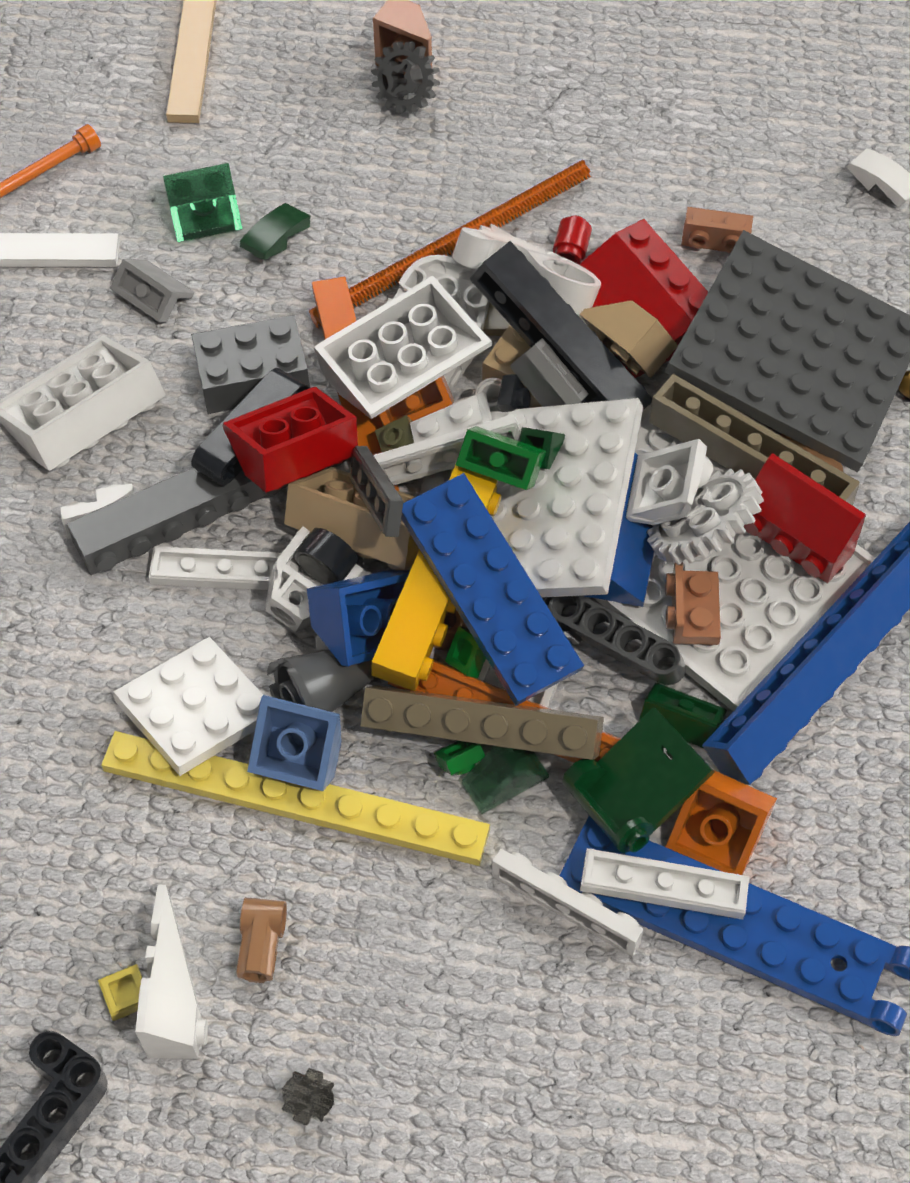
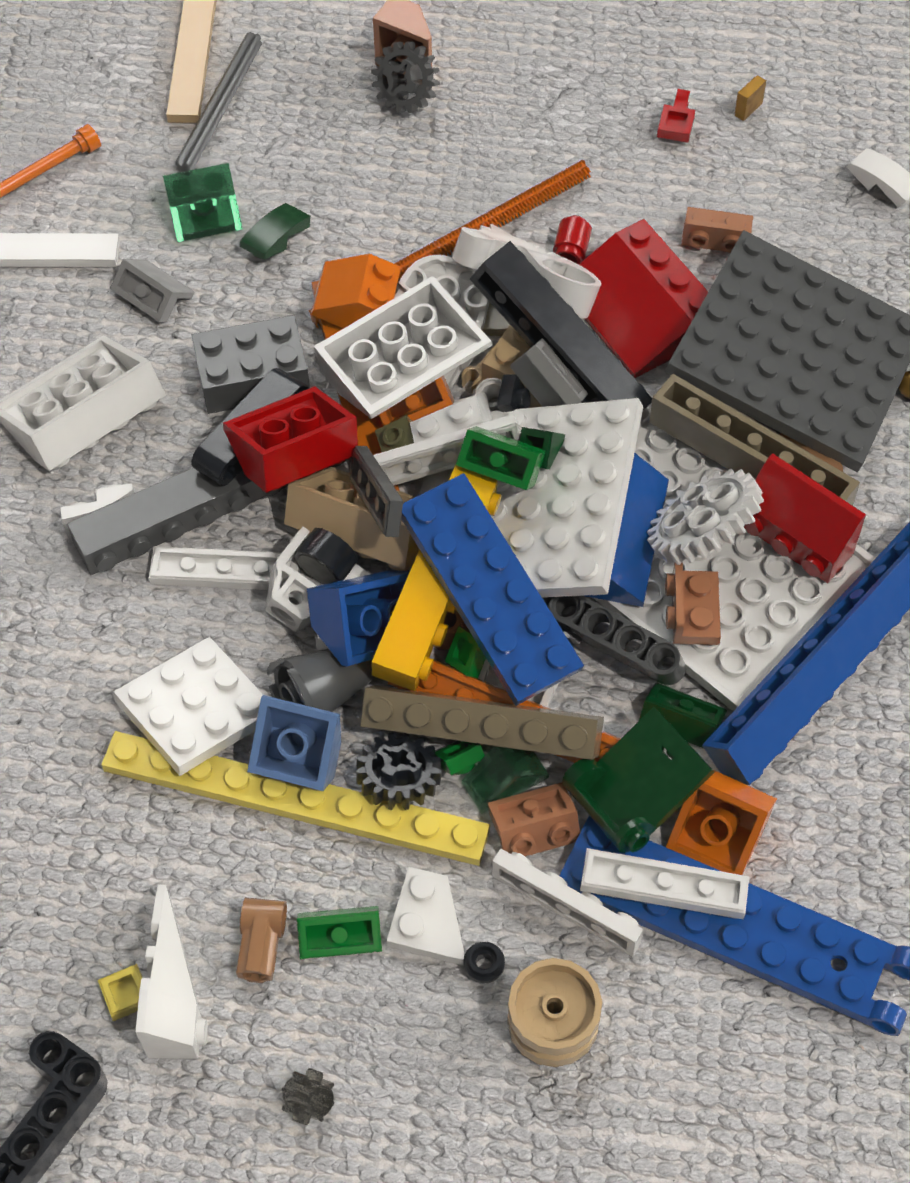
tan slope [580,301,678,378] -> none
white slope [626,439,713,525] -> none
none -> dark grey axle [175,32,262,175]
none -> green slope [297,906,382,959]
none -> orange slope [310,253,401,328]
none -> black gear [356,732,441,810]
none -> white wing [387,867,465,966]
none -> tan hand [462,347,493,394]
none -> black plate [464,942,505,983]
none -> nougat bracket [488,782,580,857]
none -> tan wheel [507,958,602,1067]
none -> red plate [657,89,696,143]
none -> pearl gold tile [735,75,767,121]

